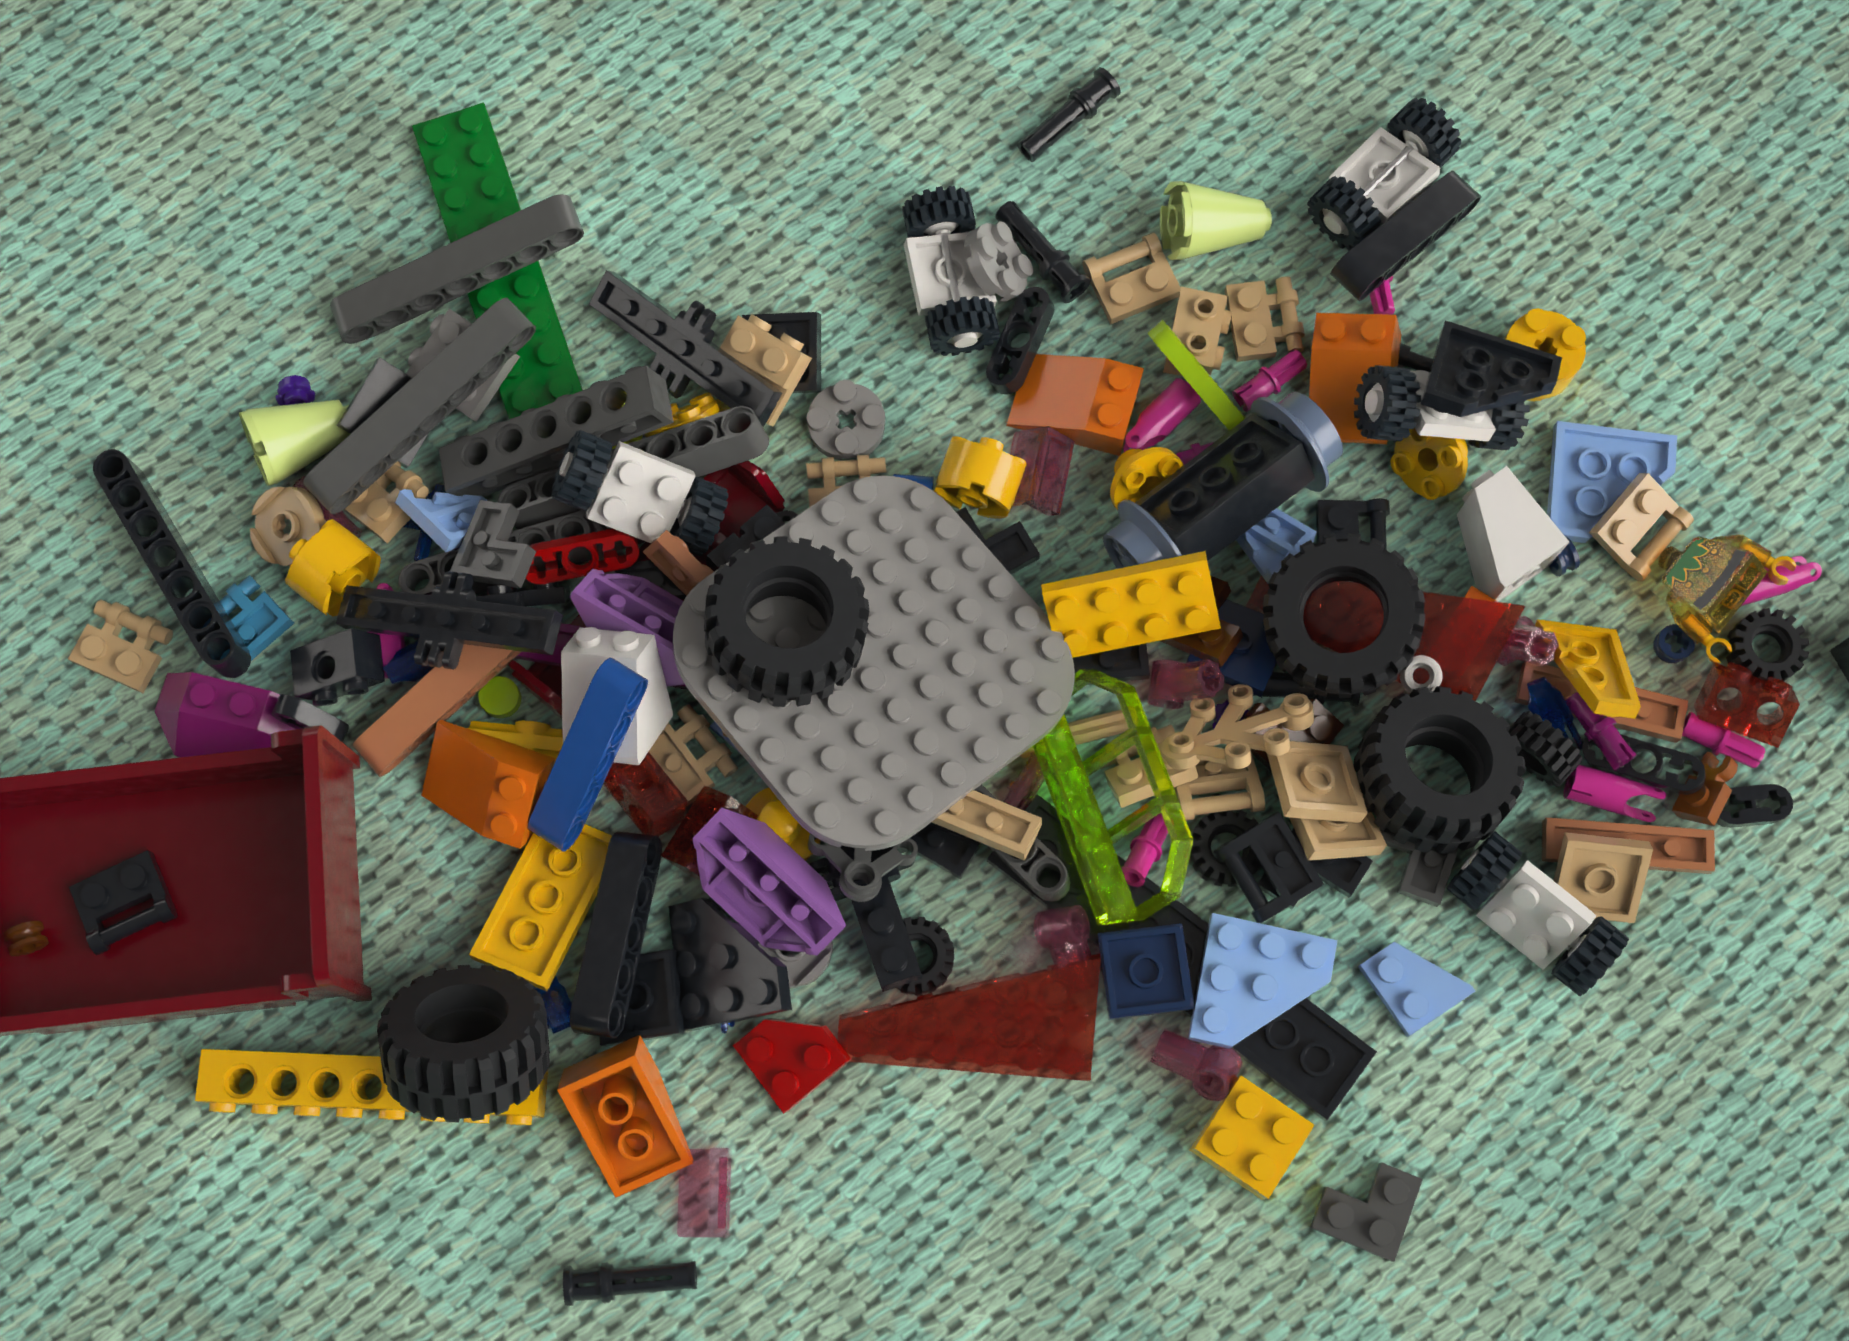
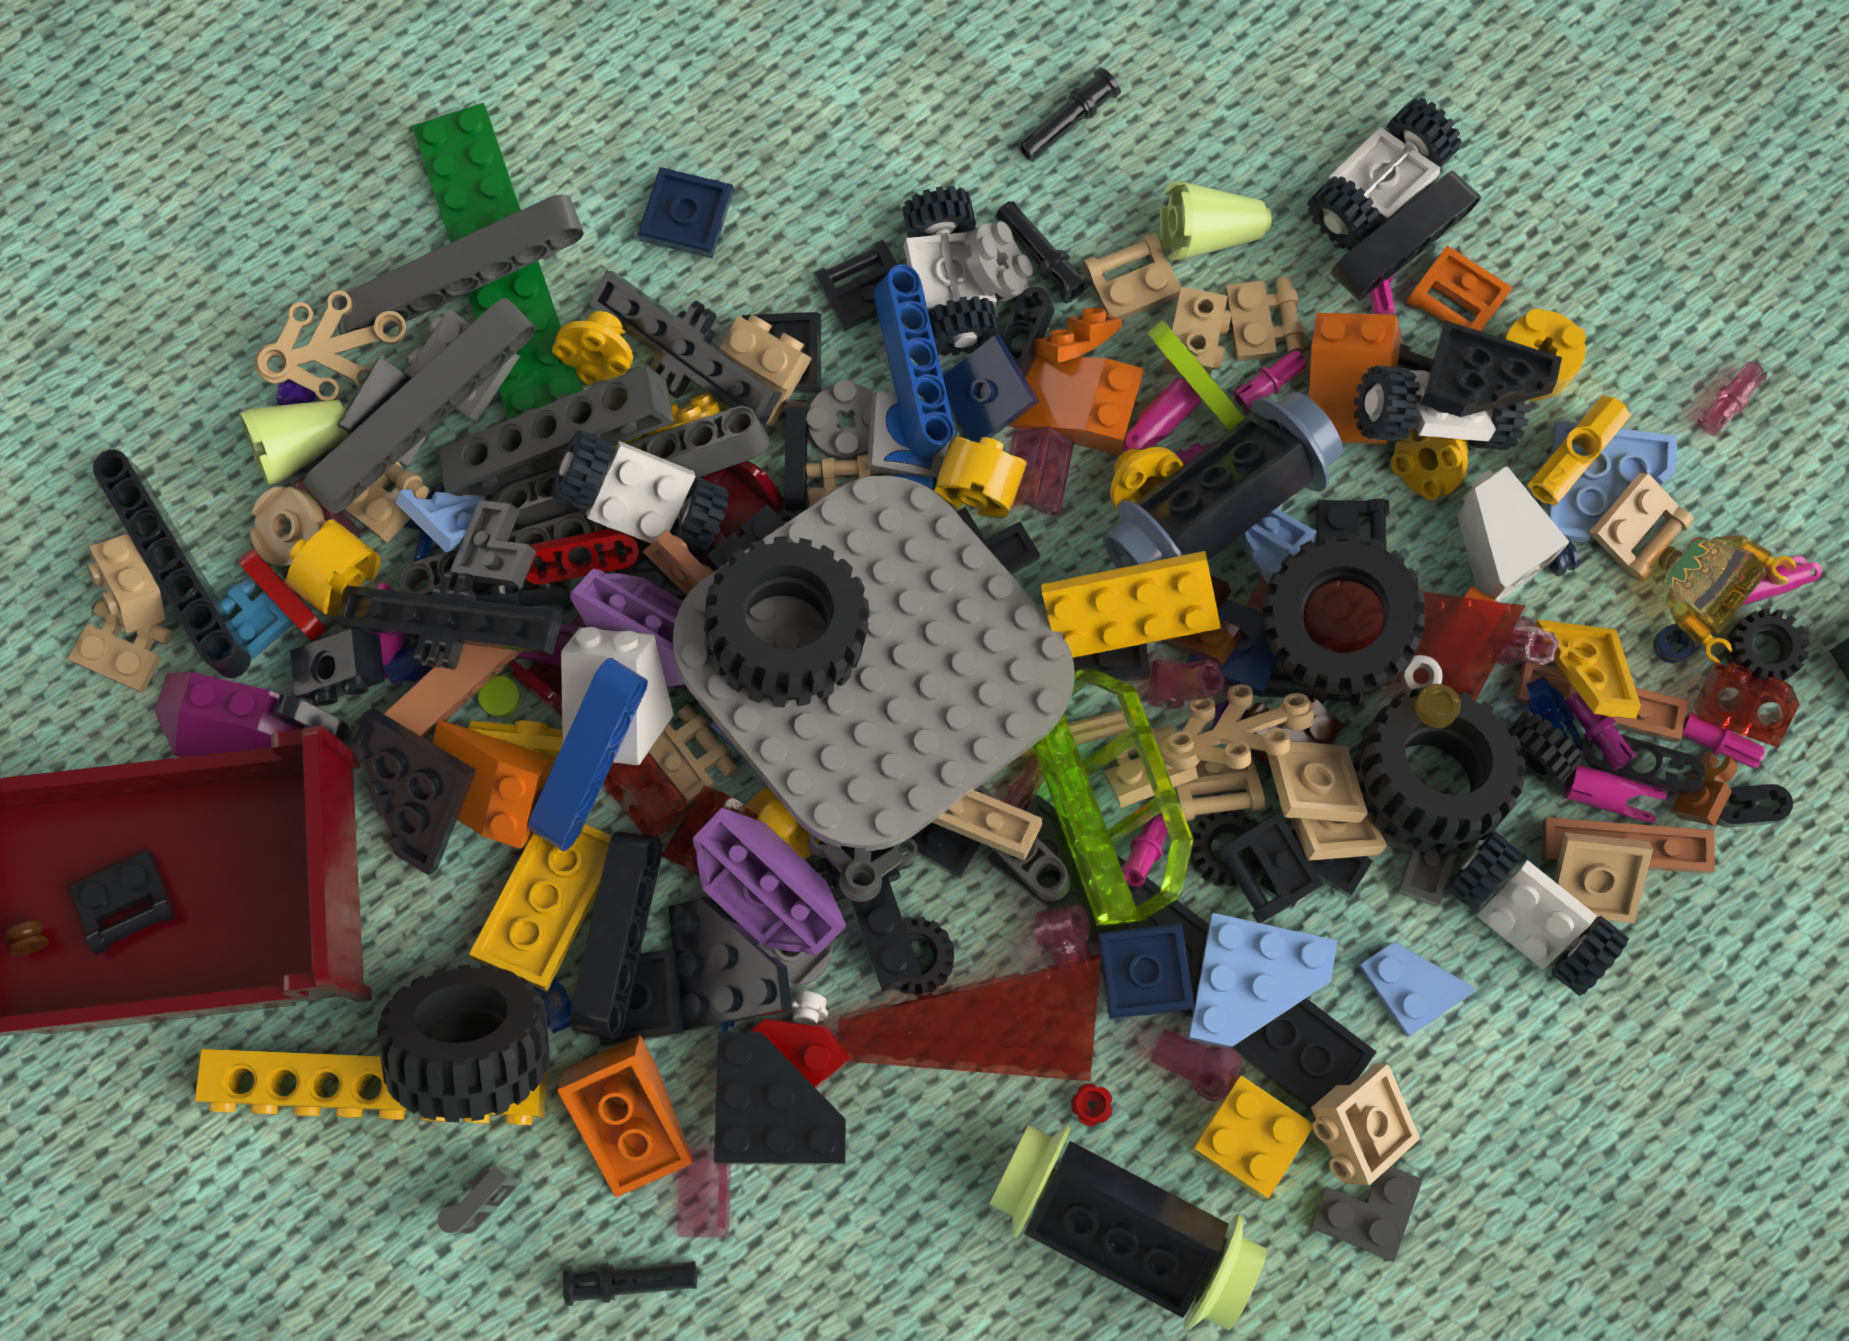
none -> tan brick [87,533,166,634]
none -> red beam [237,548,329,642]
none -> tan plant [255,290,407,401]
none -> black plate [352,708,476,875]
none -> dark grey plate [438,1166,523,1234]
none -> yellow plate [552,311,633,385]
none -> dark blue plate [638,167,734,258]
none -> black plate [714,1032,846,1165]
none -> black beam [784,400,808,510]
none -> white plate [790,991,828,1024]
none -> black plate [813,239,901,332]
none -> light grey tile [867,390,948,482]
none -> blue beam [874,264,955,460]
none -> dark blue plate [943,335,1039,443]
none -> black brick [989,1125,1267,1331]
none -> orange slope [1035,307,1122,363]
none -> red plate [1071,1083,1113,1126]
none -> tan plate [1311,1063,1420,1185]
none -> orange plate [1406,245,1513,332]
none -> clear yellow tile [1415,684,1461,728]
none -> yellow piece [1527,394,1631,506]
none -> clear pink pin [1697,361,1767,436]

